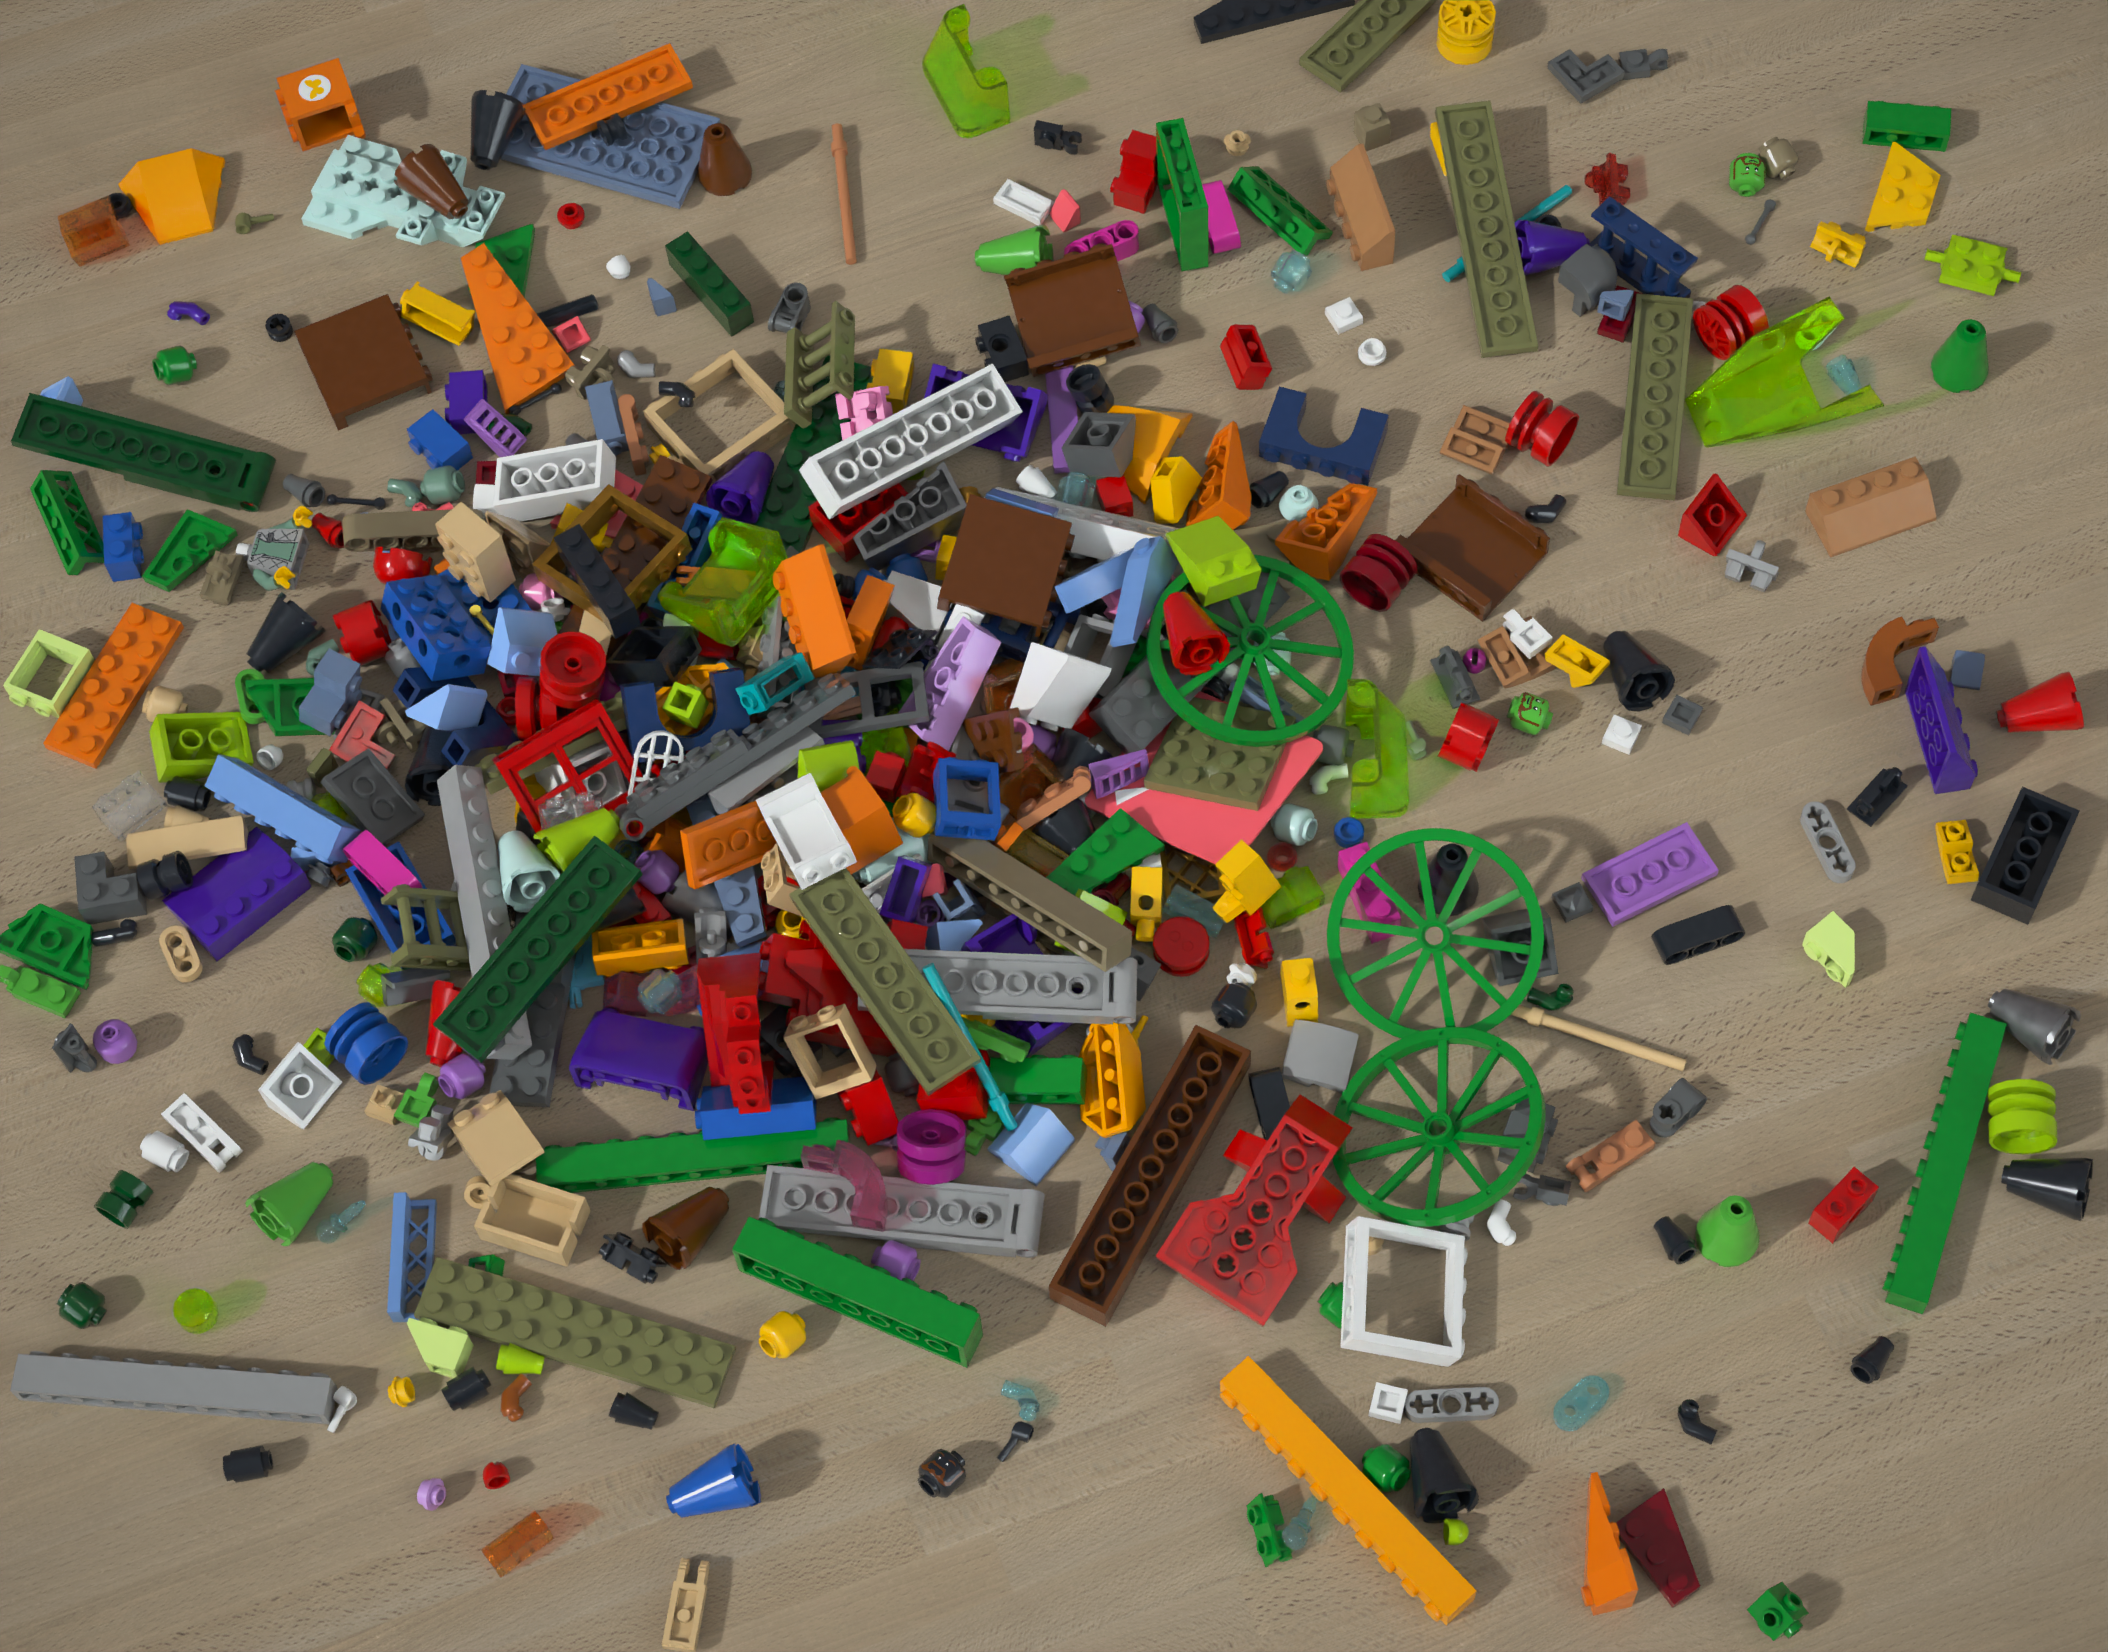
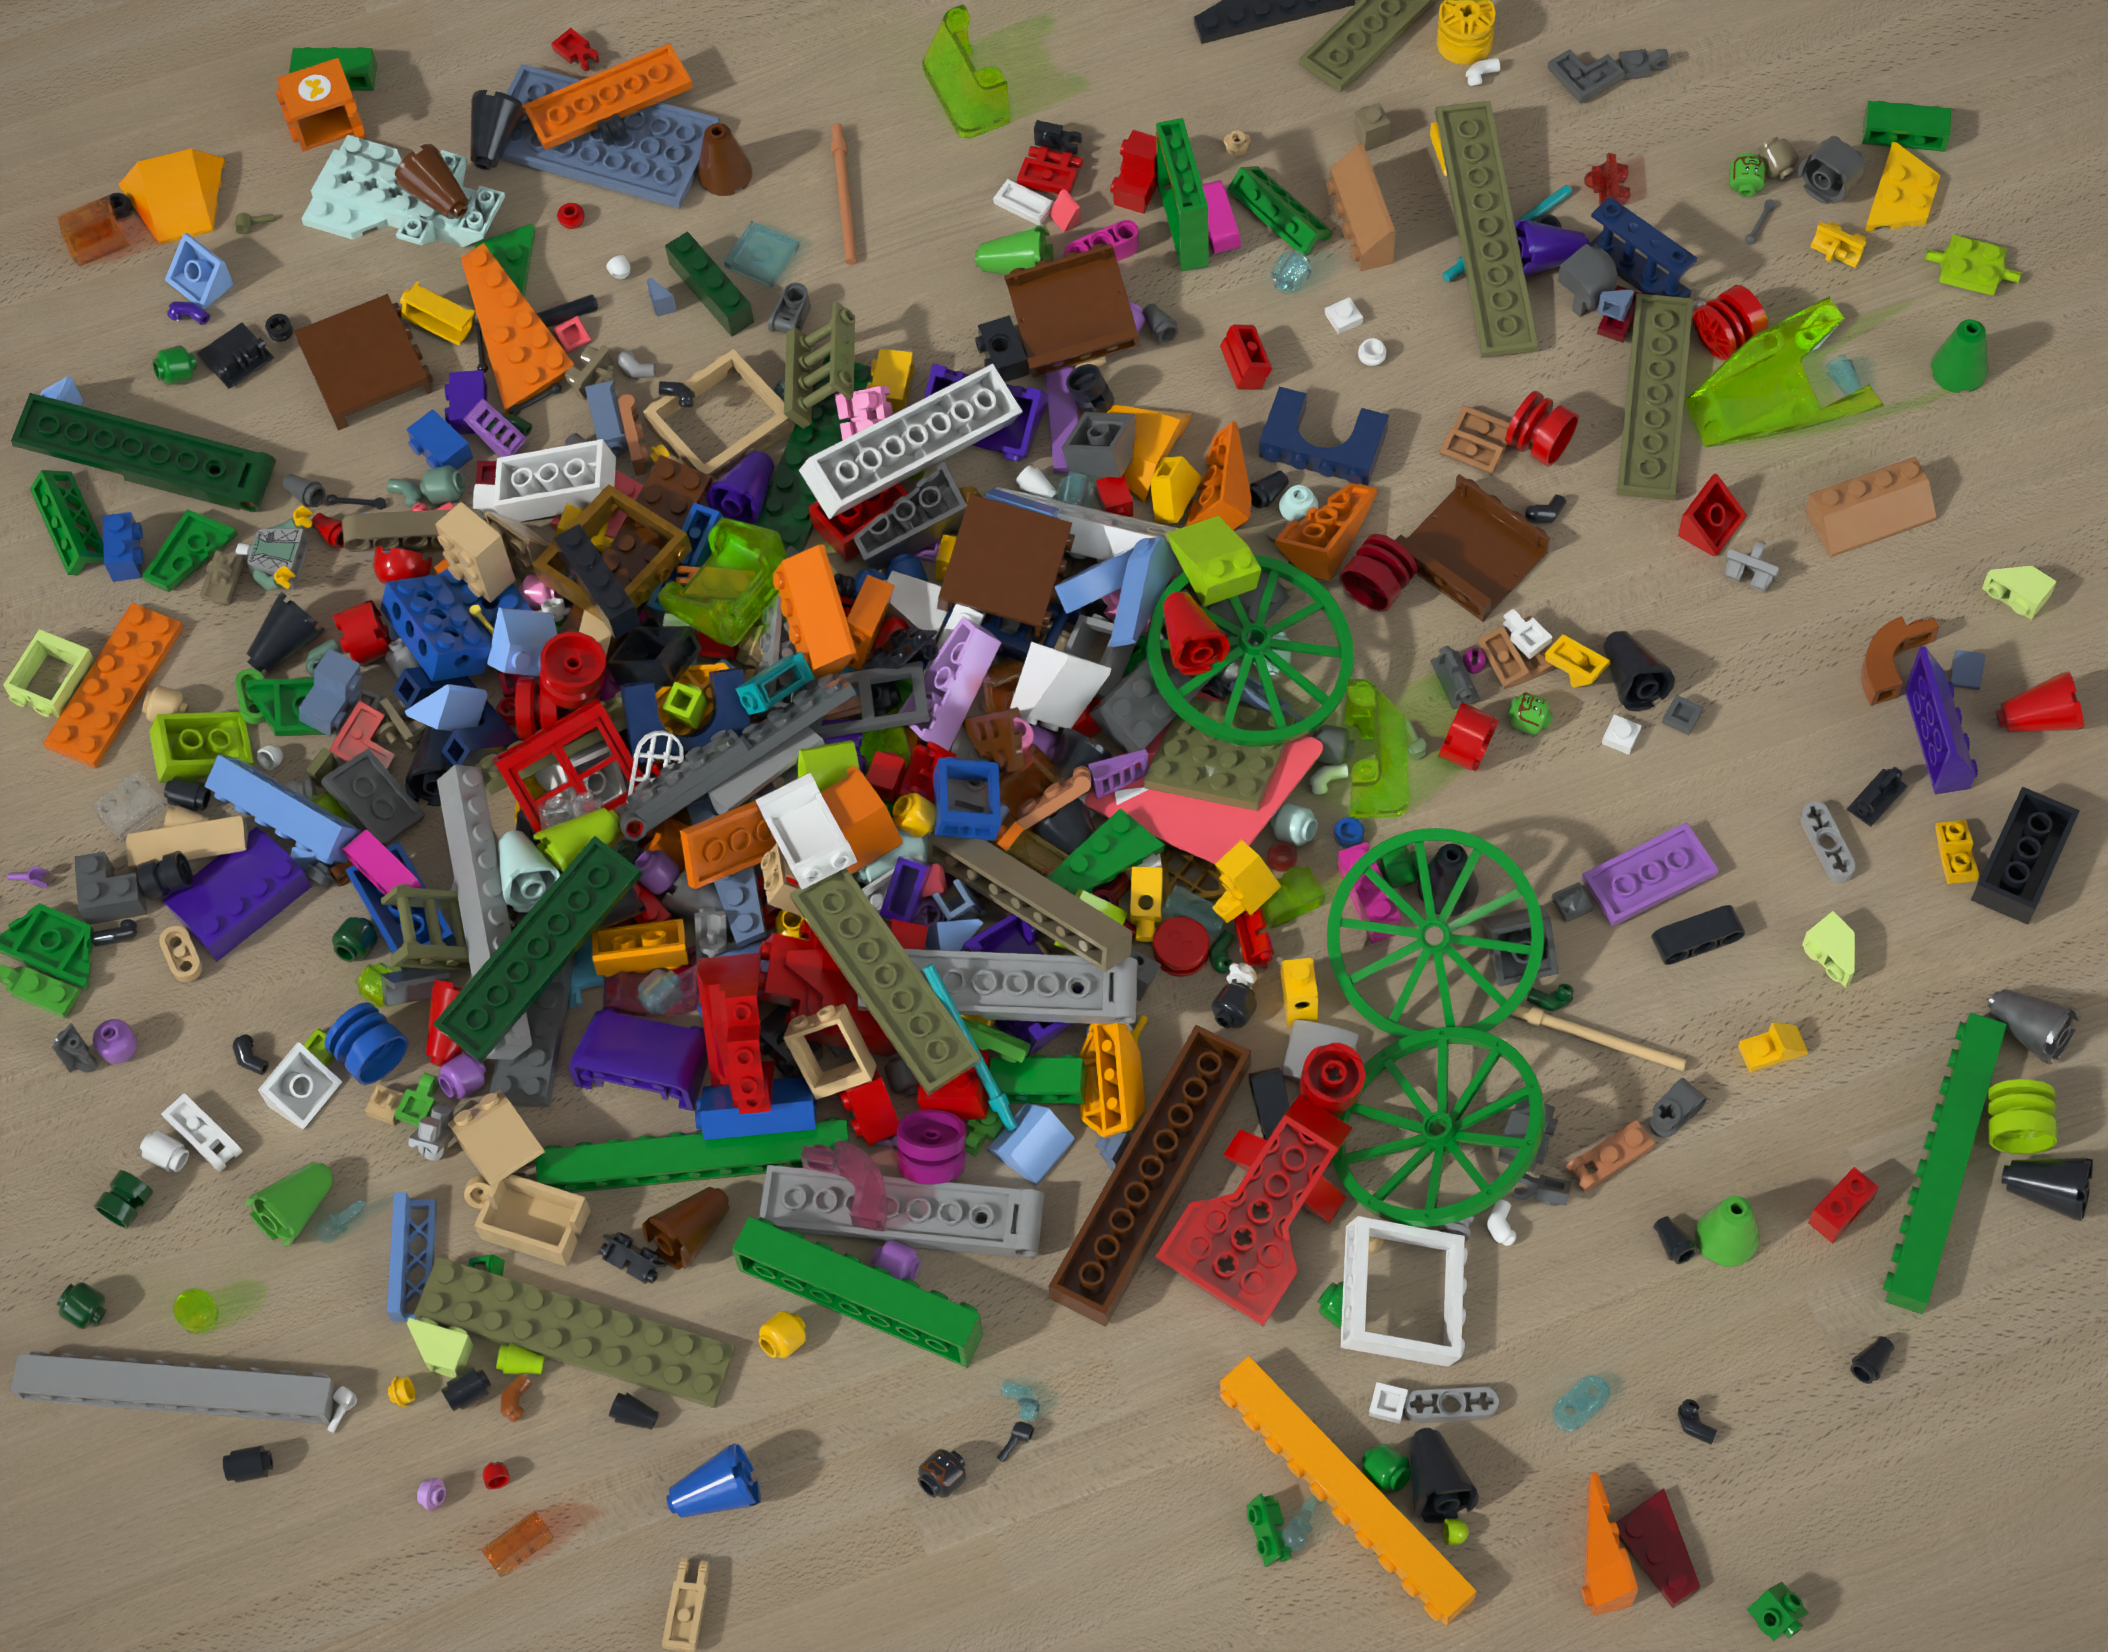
none -> medium lavender hand [7,866,51,888]
none -> light blue slope [165,233,234,309]
none -> black hinge [197,322,274,389]
none -> green brick [289,47,377,91]
none -> black hinge [475,323,488,373]
none -> red plate [551,27,600,71]
none -> clear light blue tile [724,221,800,287]
none -> red plate [1017,146,1083,195]
none -> dark green arm [1208,930,1236,974]
none -> red brick [1300,1043,1366,1115]
none -> green head [1377,846,1419,888]
none -> white arm [1466,58,1500,86]
none -> yellow slope [1738,1022,1808,1073]
none -> dark grey brick [1798,136,1865,204]
none -> yellowish green slope [1982,566,2057,620]

